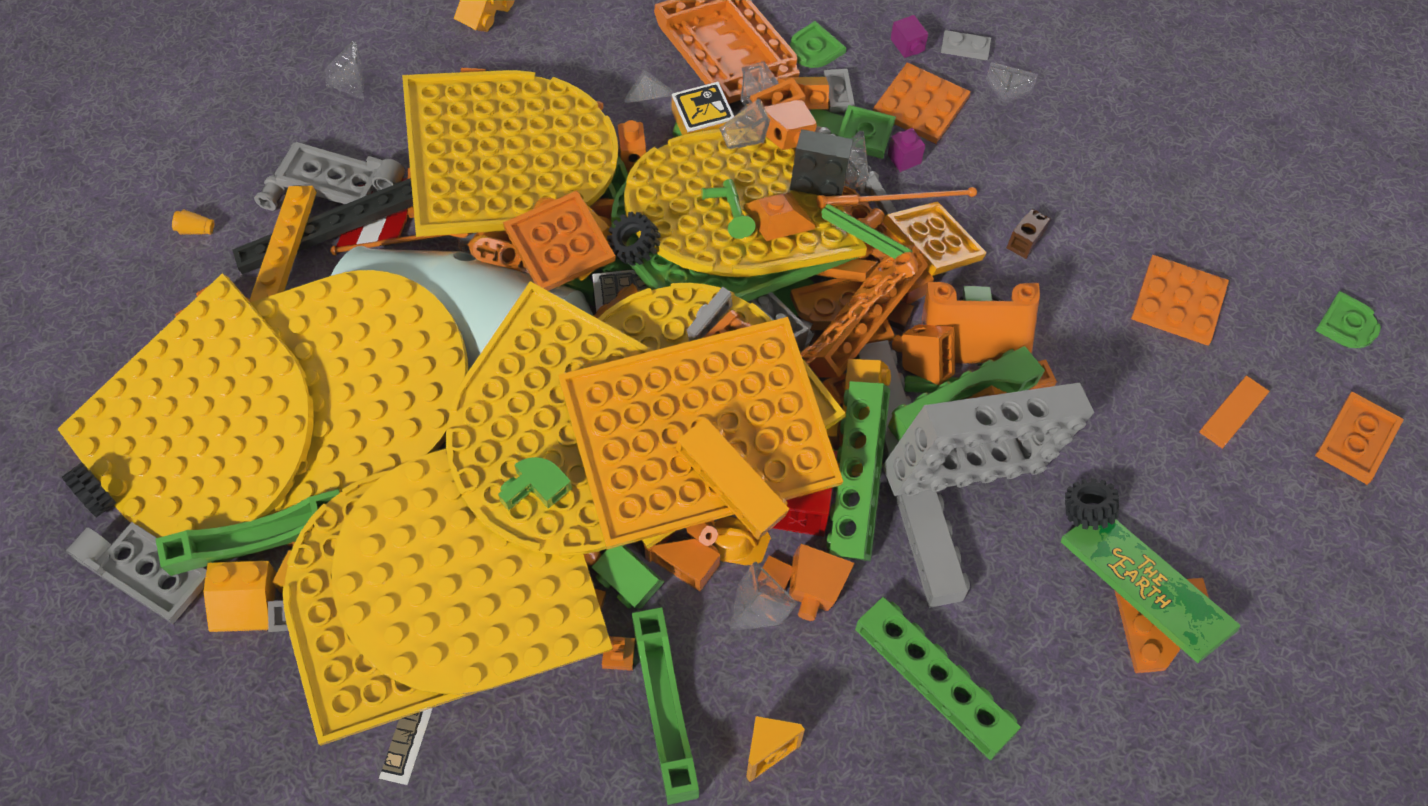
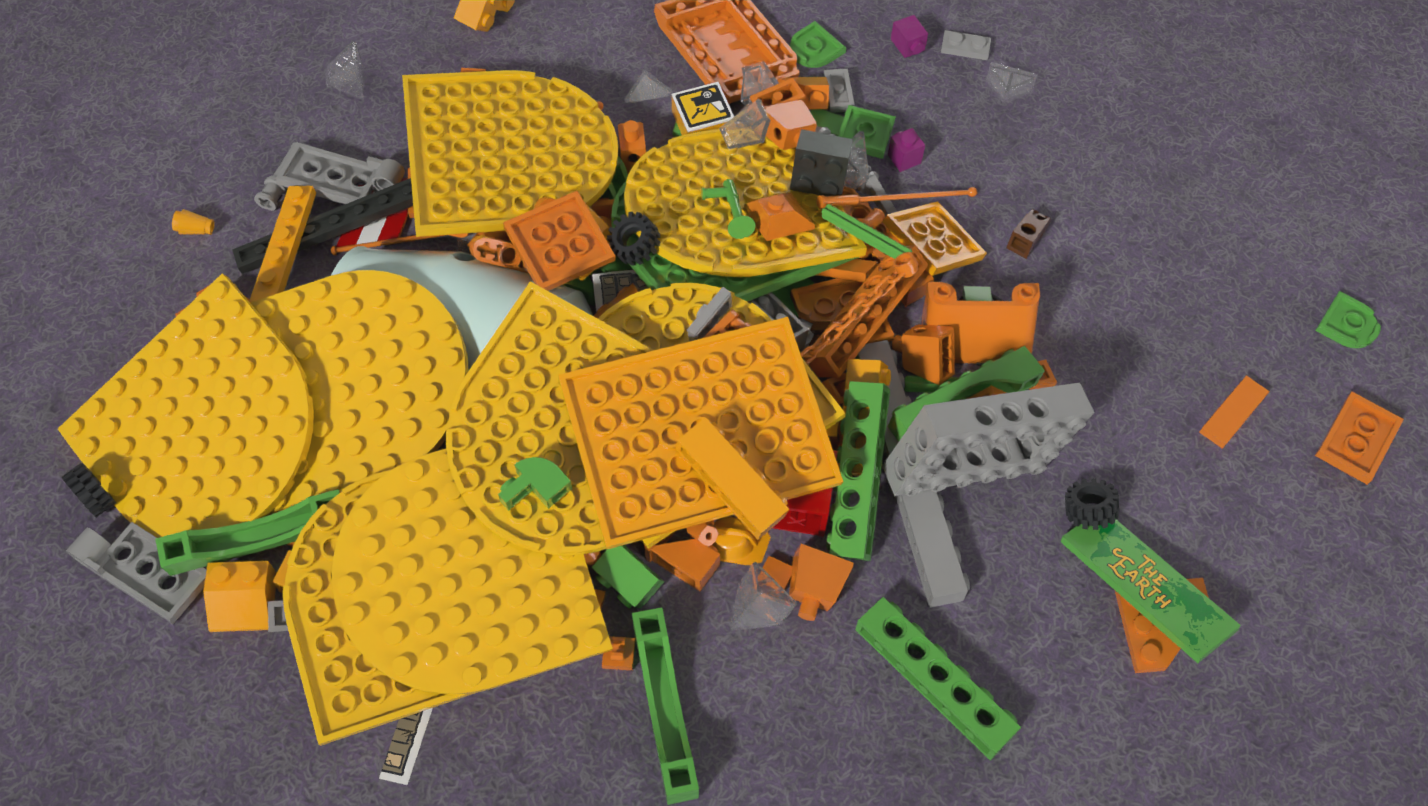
light orange slope [746,716,805,782] -> none
orange plate [873,62,971,144] -> none
reddish brown tile [887,300,914,331] -> none
orange plate [1131,255,1229,346] -> none

